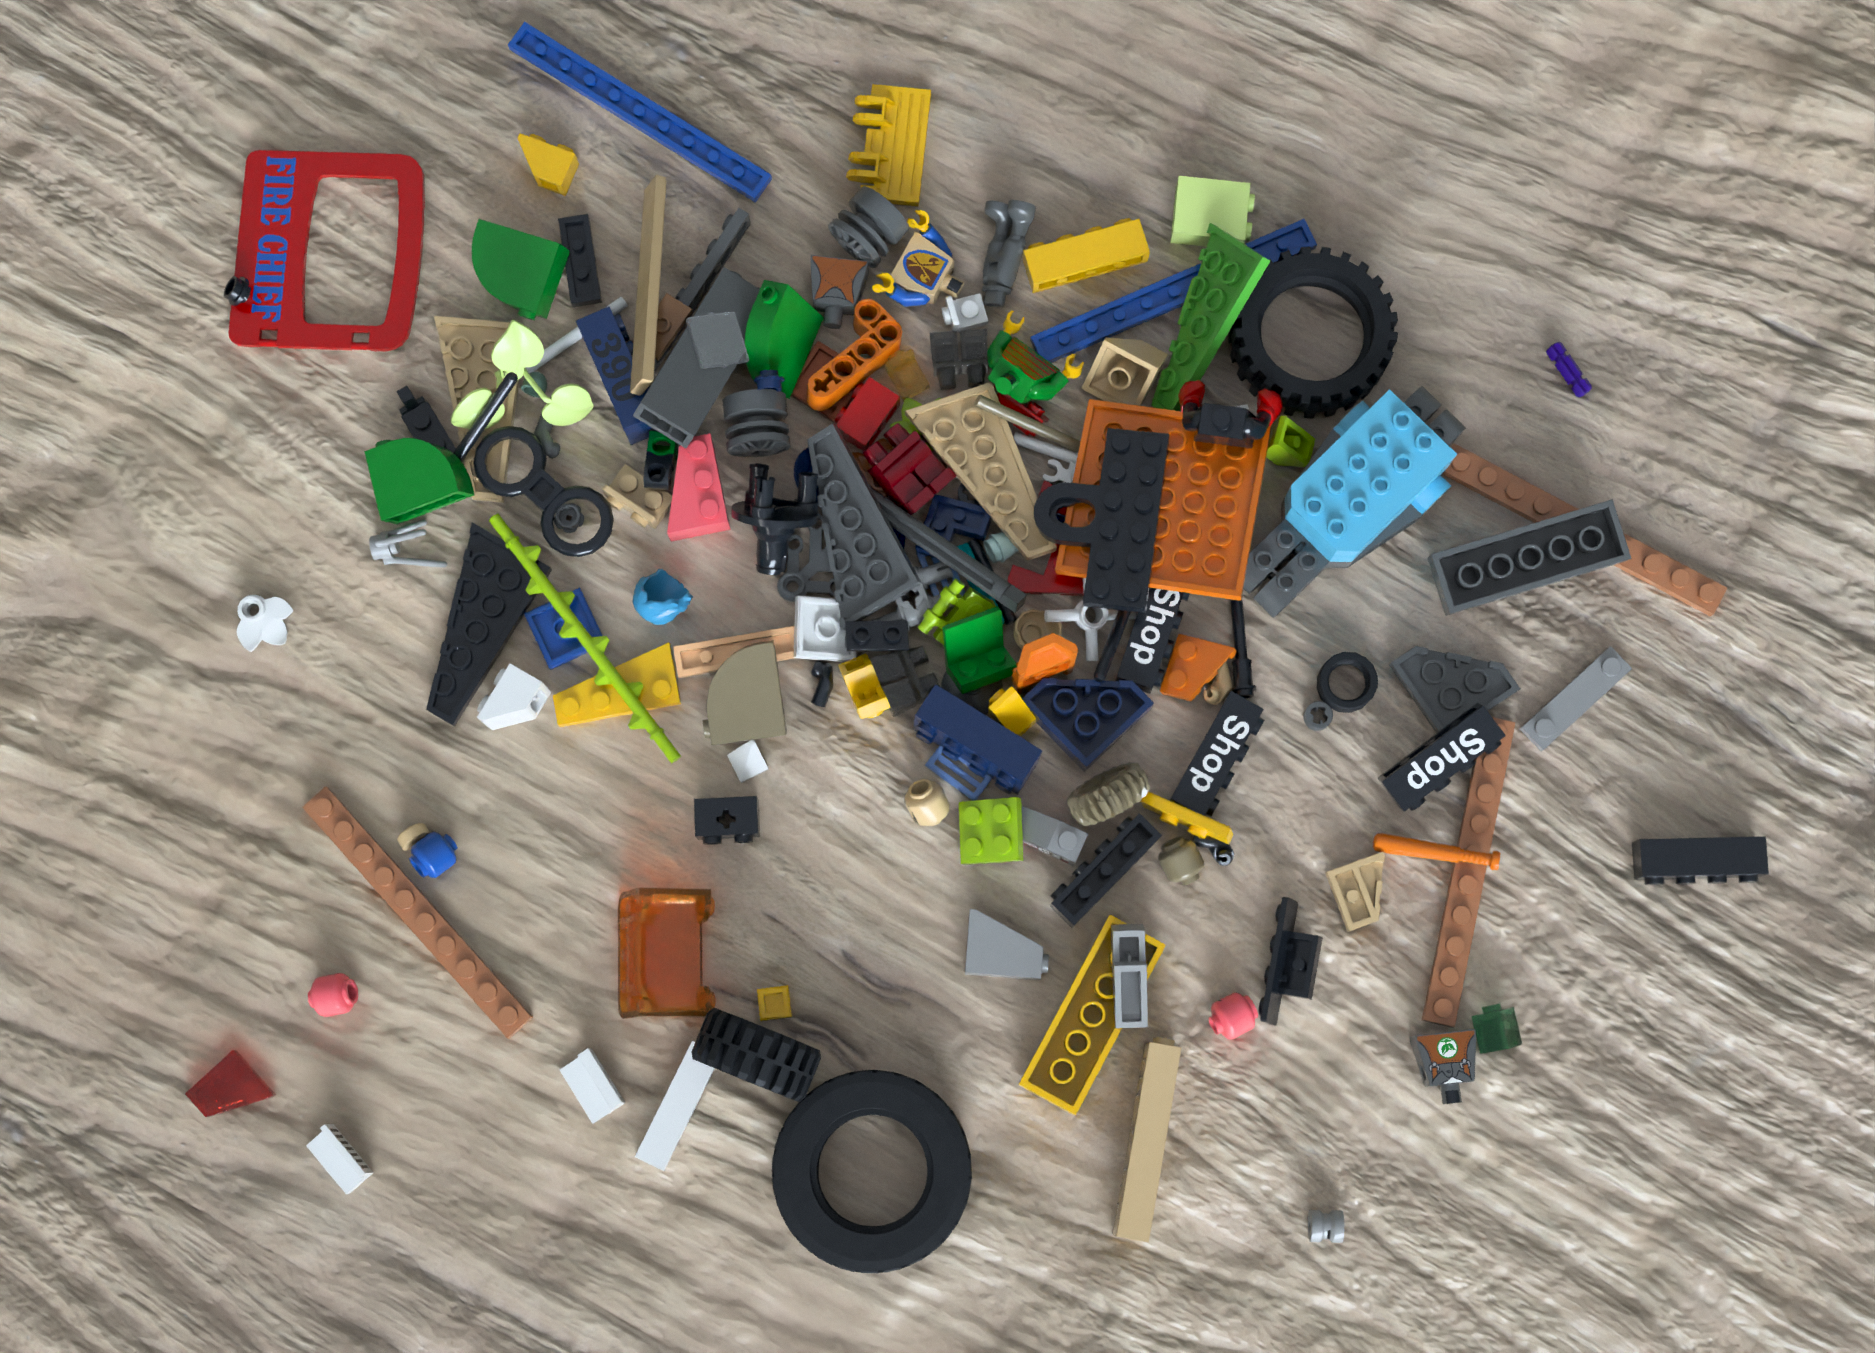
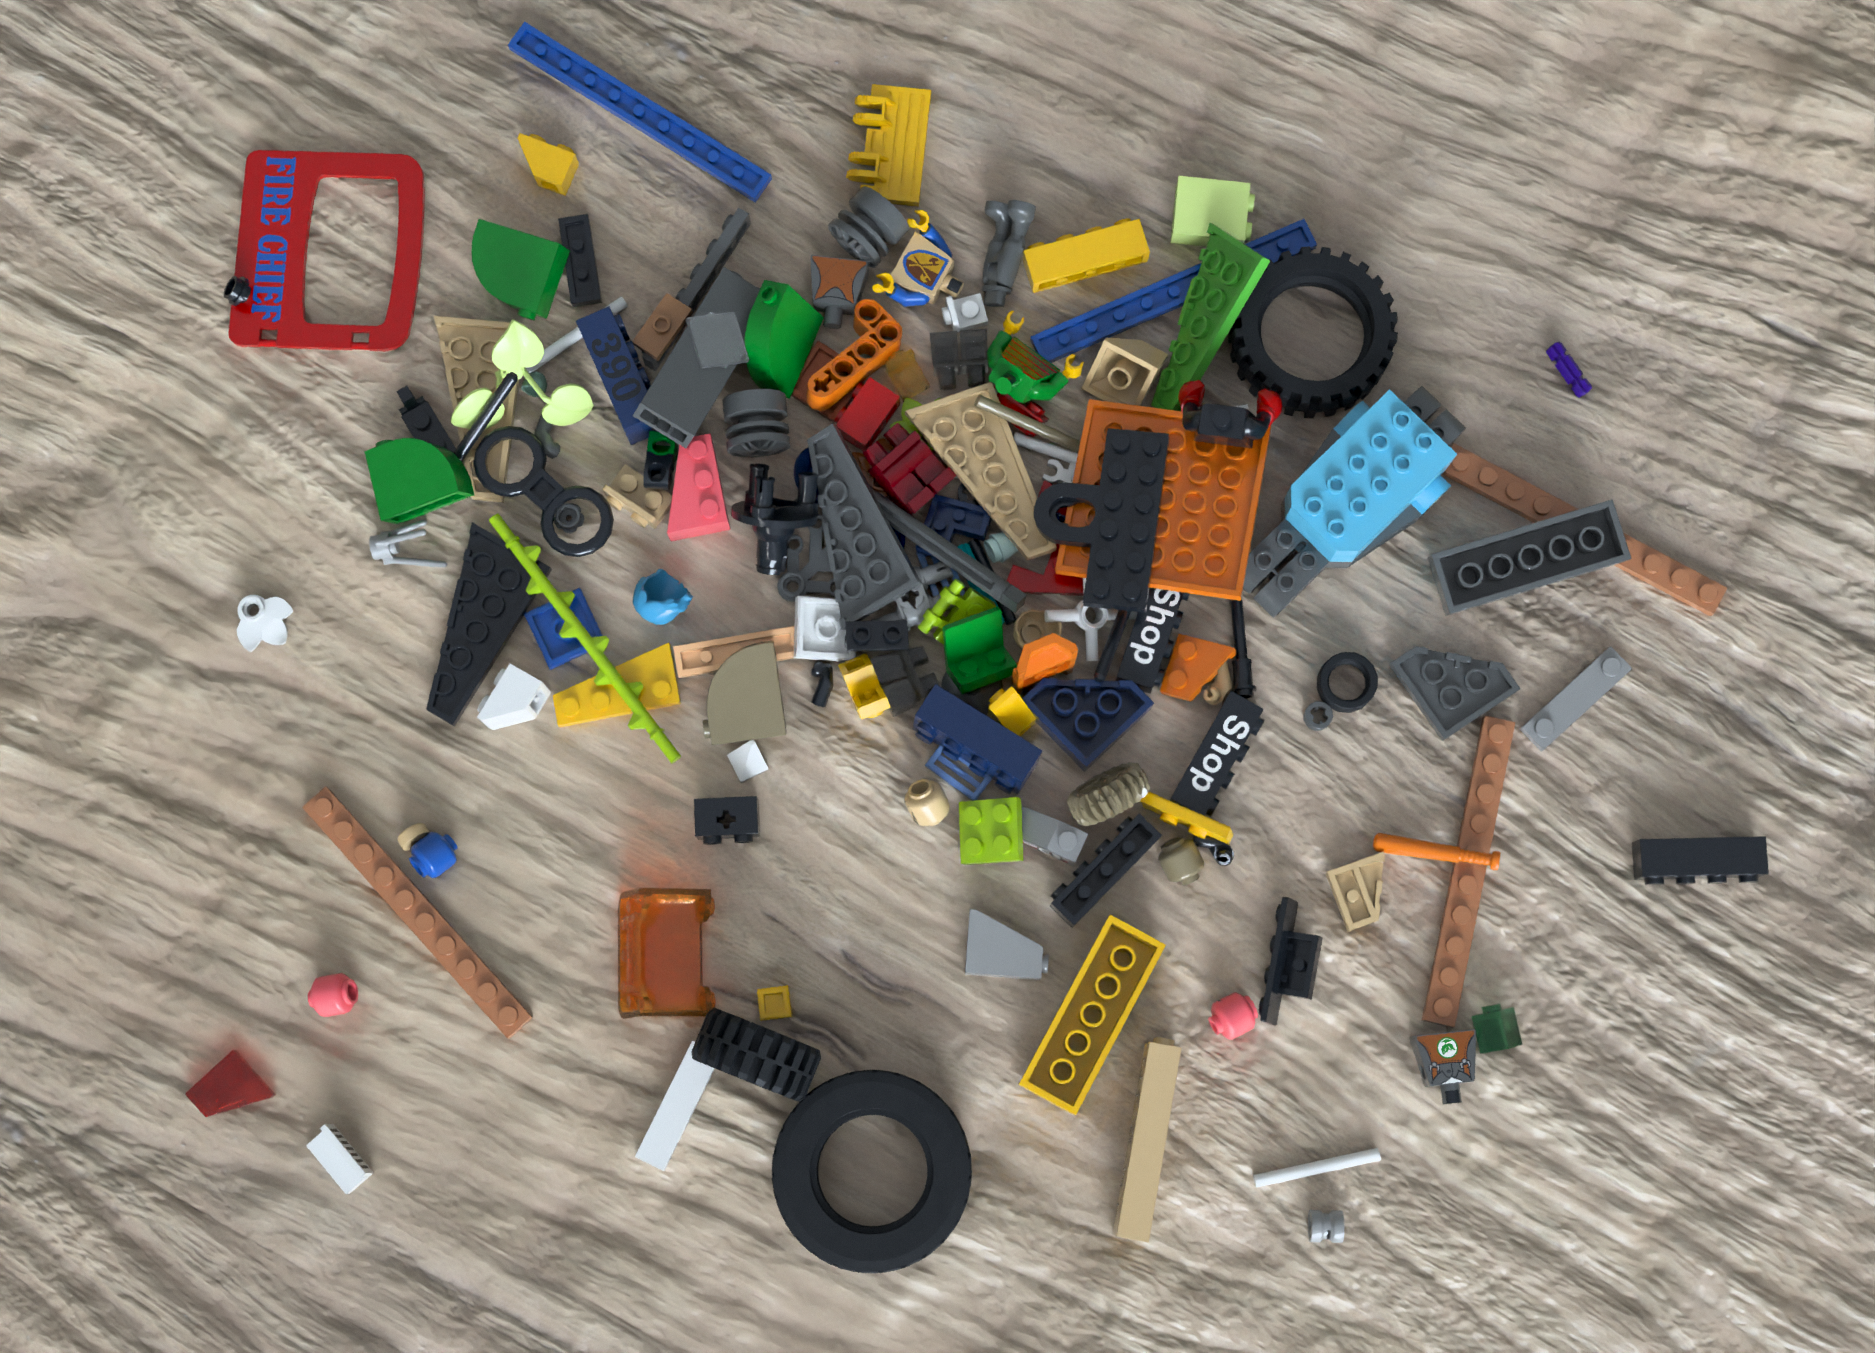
white panel [560,1048,625,1124] -> none
tan tile [630,174,667,396] -> none
dark blue plate [754,370,785,392] -> none
light grey slope [1111,924,1148,1028] -> none
lime slope [1266,416,1316,467] -> none
black brick [1377,703,1506,812] -> none
none -> white bar [1253,1148,1381,1188]

